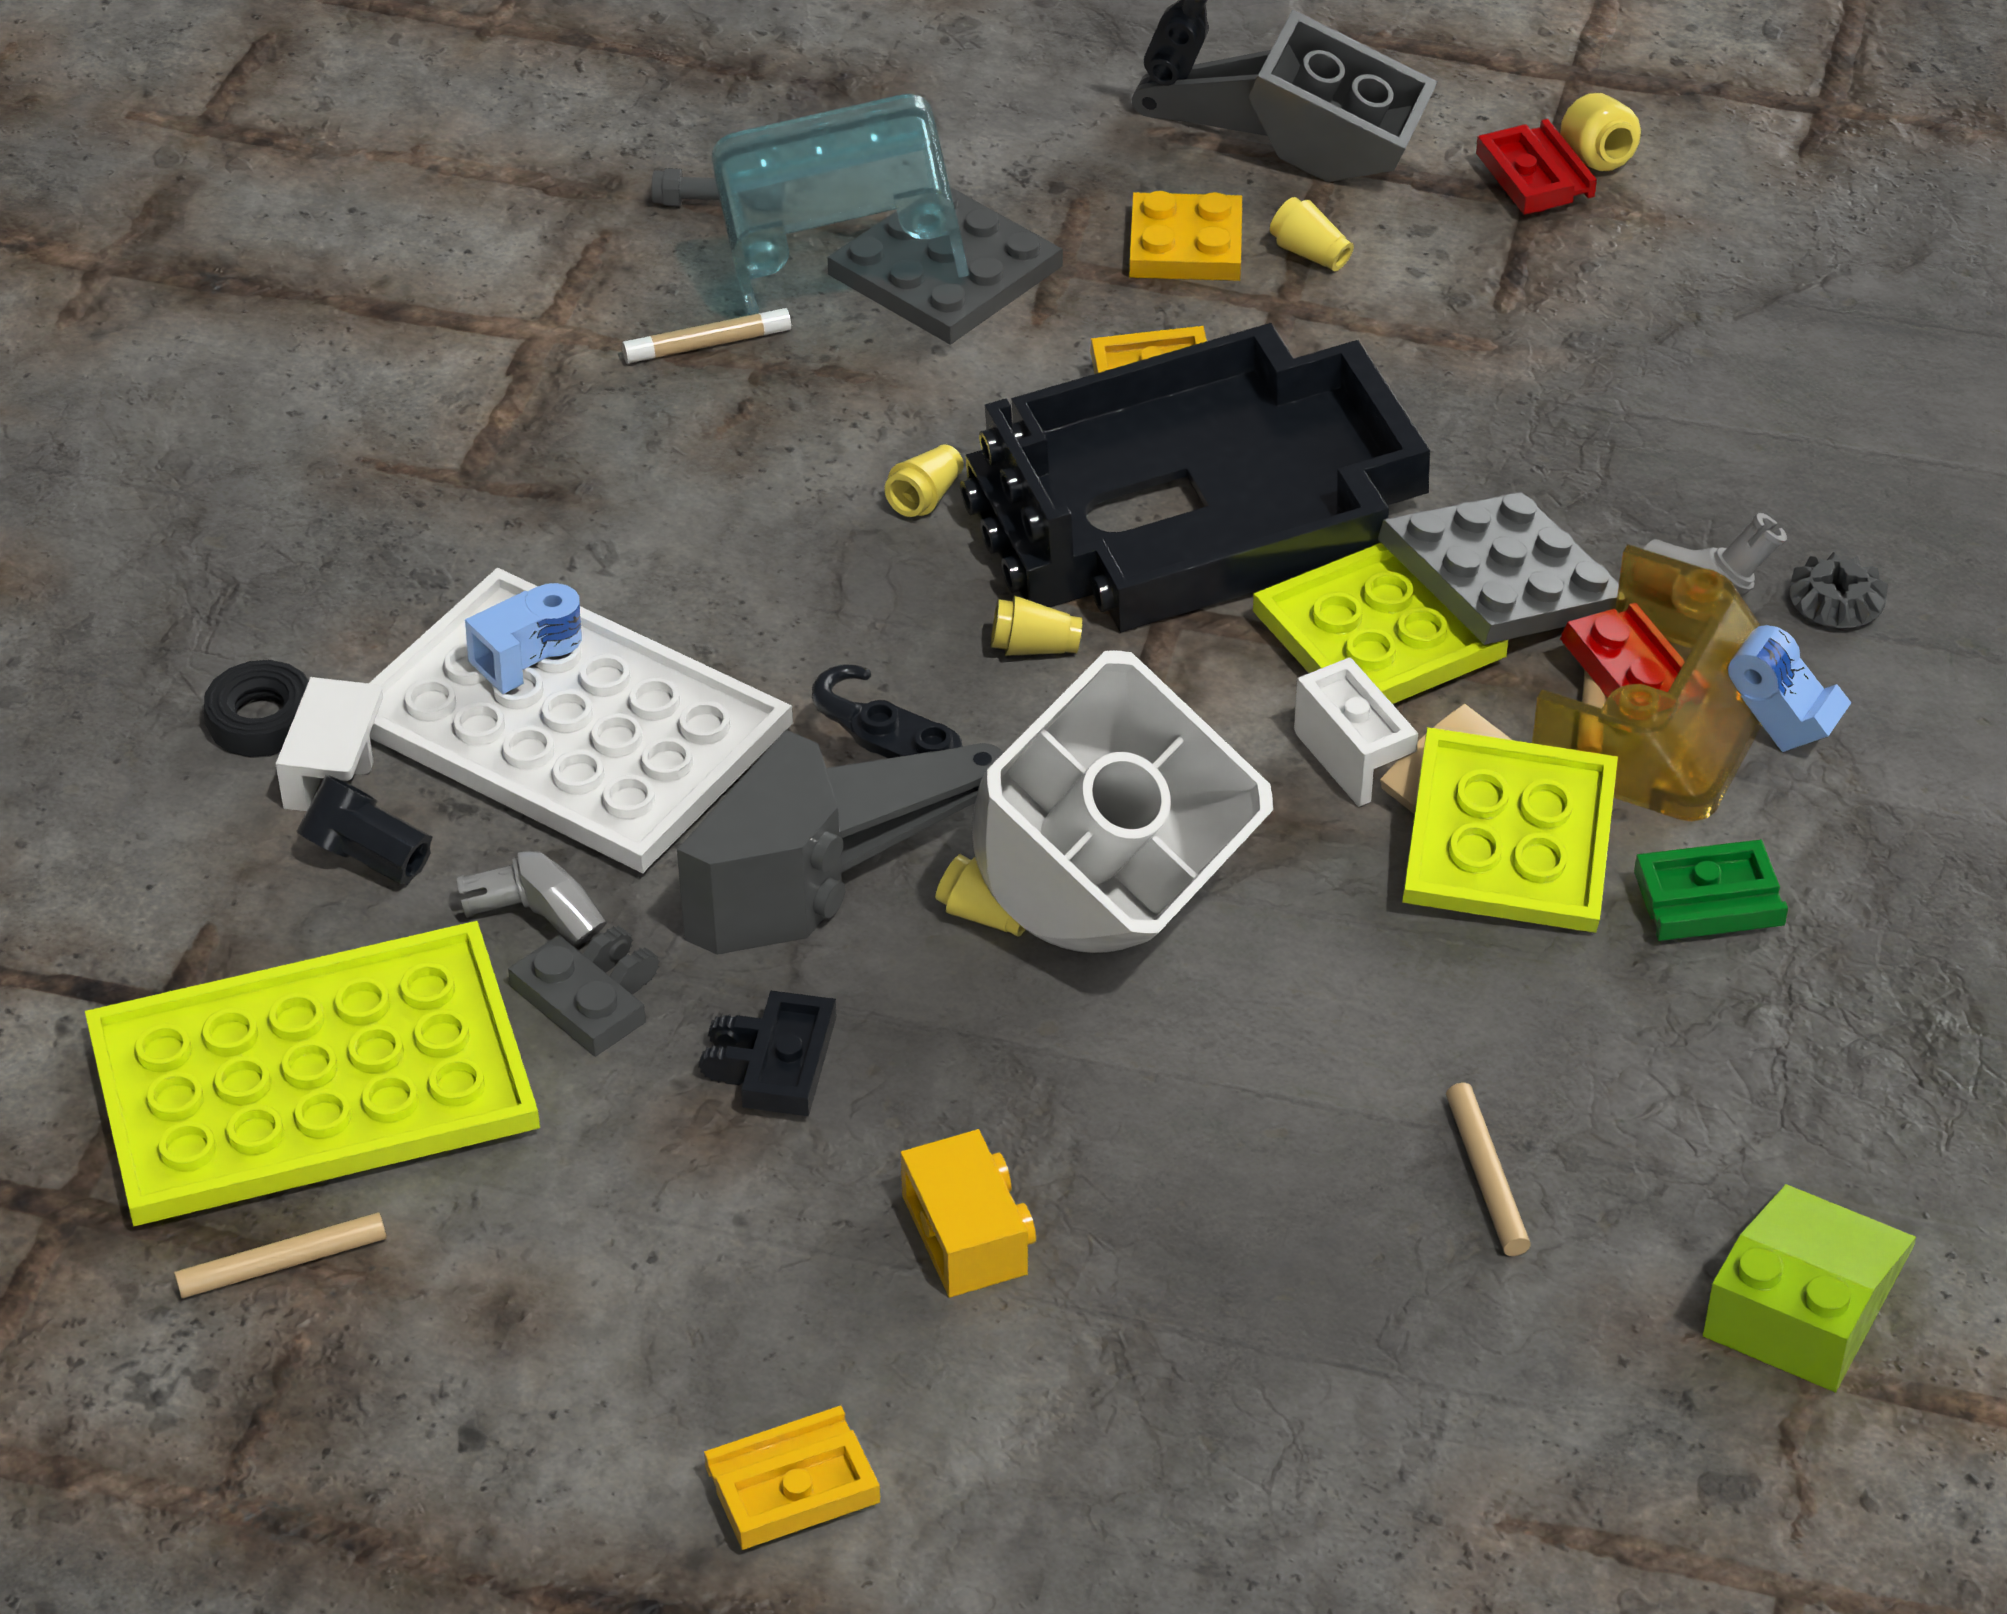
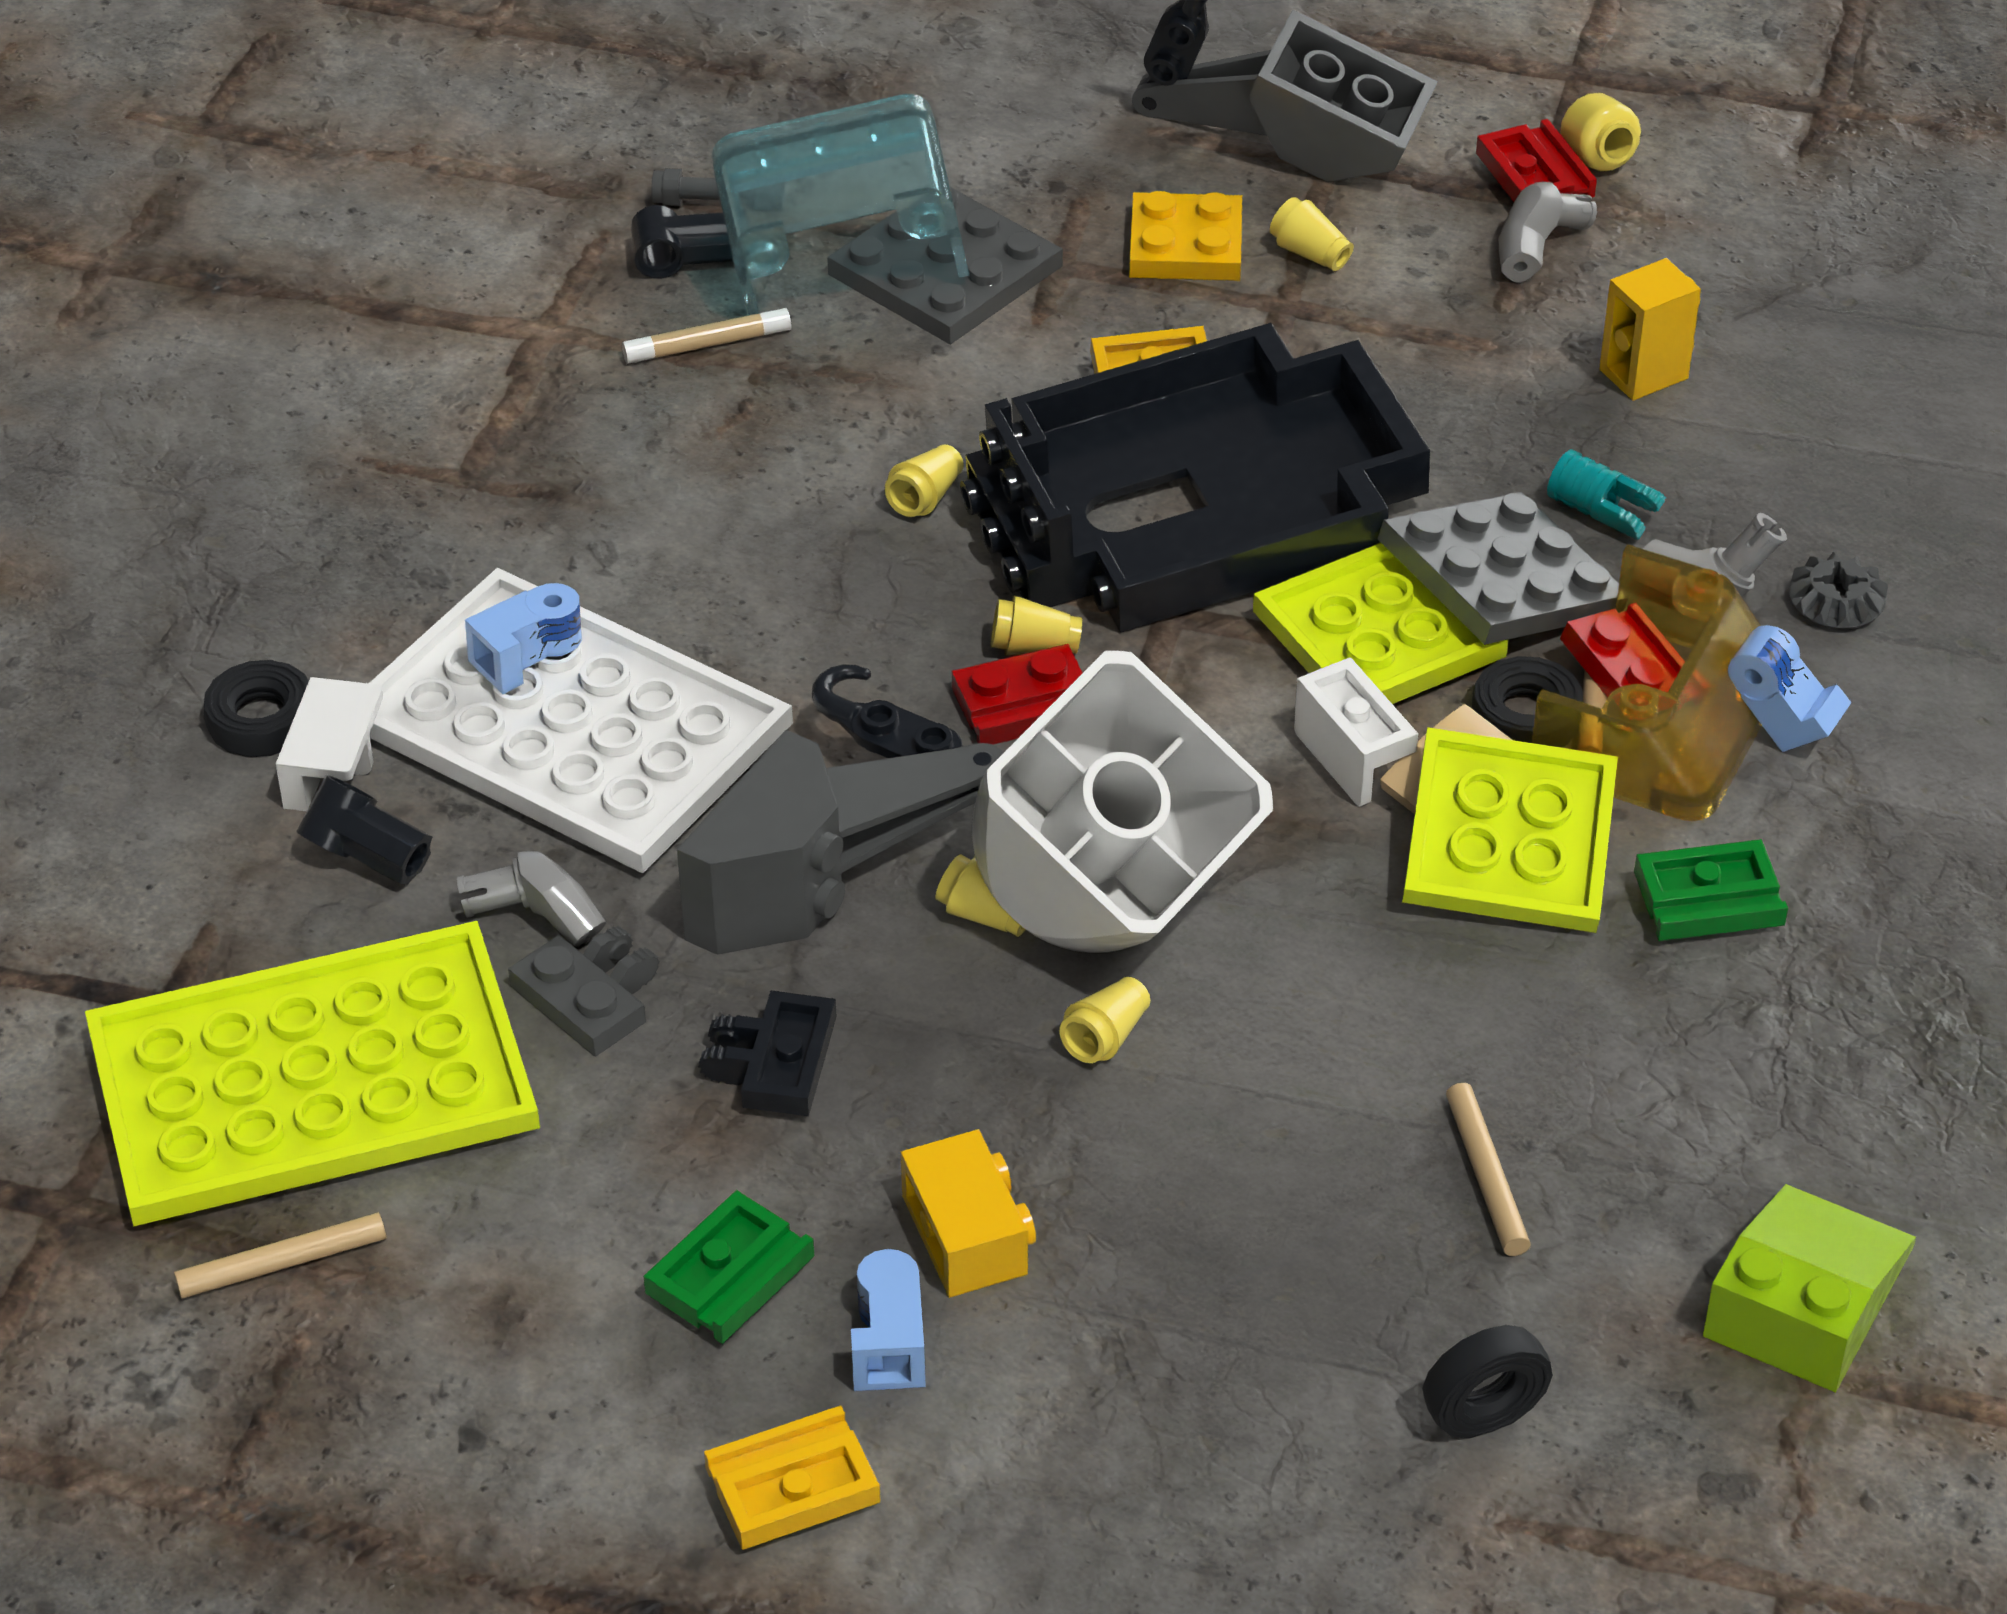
none -> black piece [631,205,743,279]
none -> green plate [643,1190,815,1344]
none -> light blue leg [851,1249,926,1391]
none -> red plate [952,644,1083,745]
none -> light yellow cone [1059,977,1150,1063]
none -> black tyre [1422,1325,1553,1439]
none -> black tyre [1472,656,1583,747]
none -> light grey arm [1498,182,1597,283]
none -> teal hinge [1547,449,1666,540]
none -> yellow brick [1599,258,1701,401]

